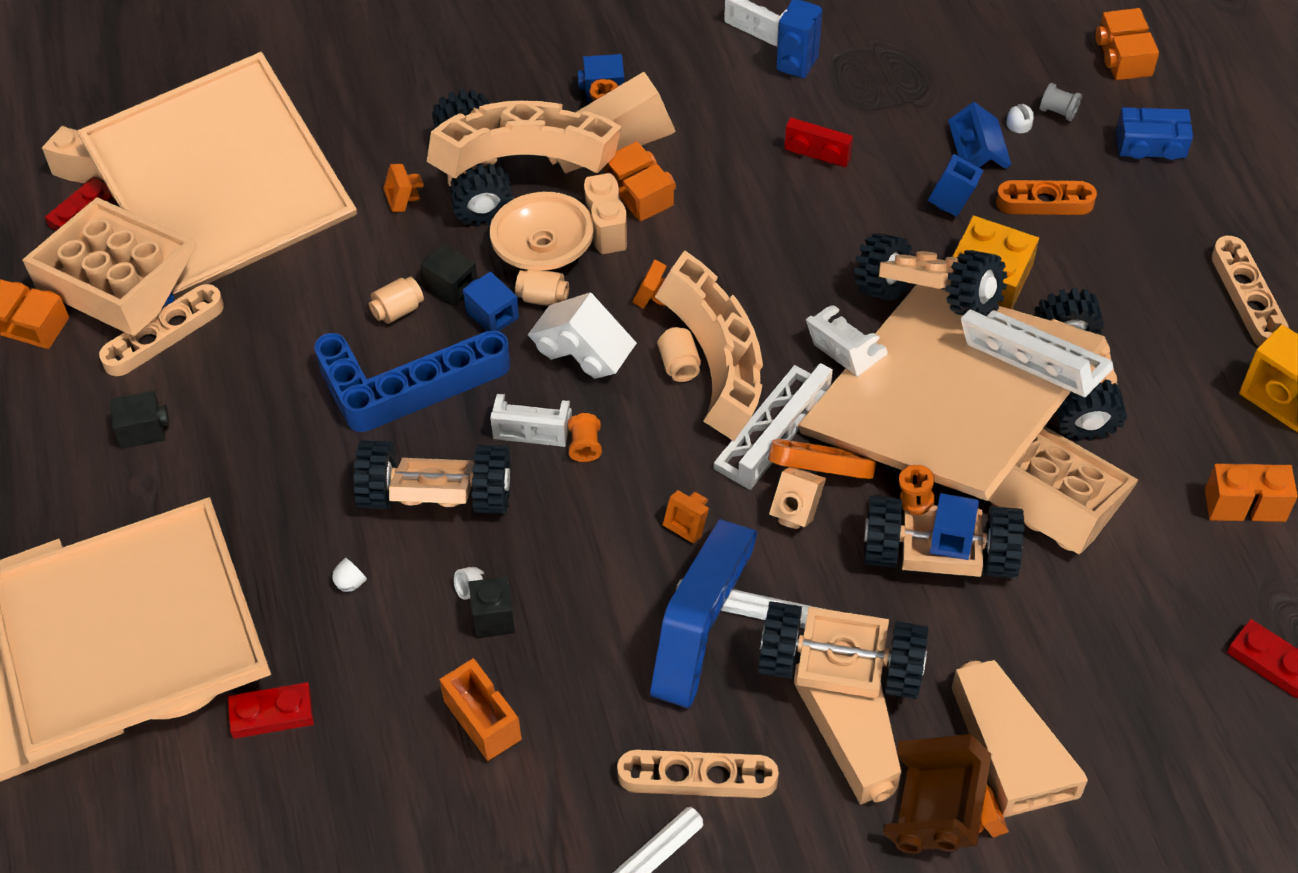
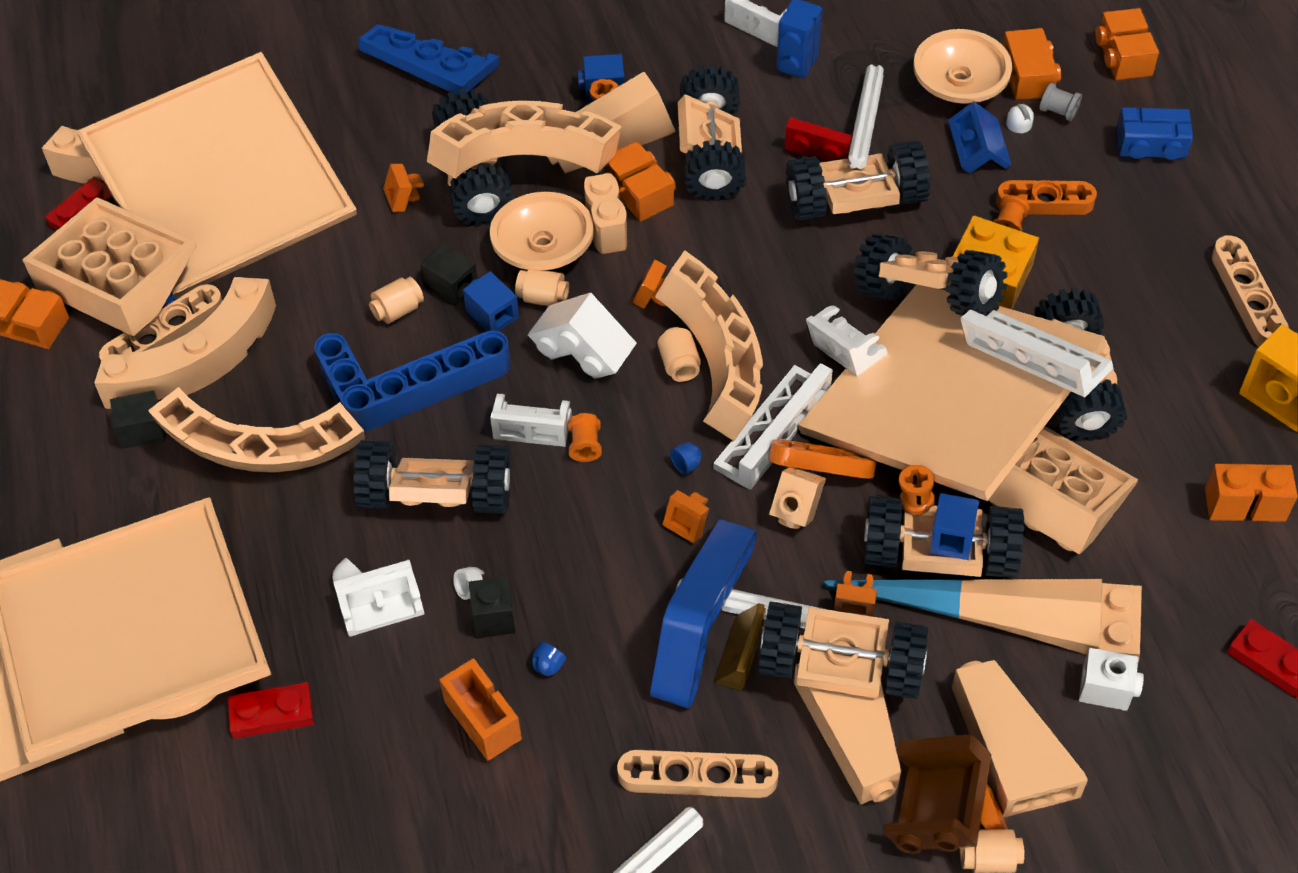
blue brick [927,154,983,217] -> none
none -> light nougat brick [94,277,276,409]
none -> light nougat brick [148,387,365,472]
none -> white hinge [333,560,425,637]
none -> blue wing [358,24,499,95]
none -> blue hinge [531,641,567,676]
none -> blue hinge [670,442,702,475]
none -> plate [678,64,746,201]
none -> pearl gold slope [715,603,766,691]
none -> plate [786,140,930,221]
none -> light nougat plate [824,579,1142,662]
none -> orange tile [834,571,877,617]
none -> white axle [848,64,884,170]
none -> light nougat dish [913,29,1012,104]
none -> light nougat brick [960,829,1024,873]
none -> orange bush [993,195,1030,232]
none -> orange piece [1003,28,1061,101]
none -> white brick [1079,647,1144,711]

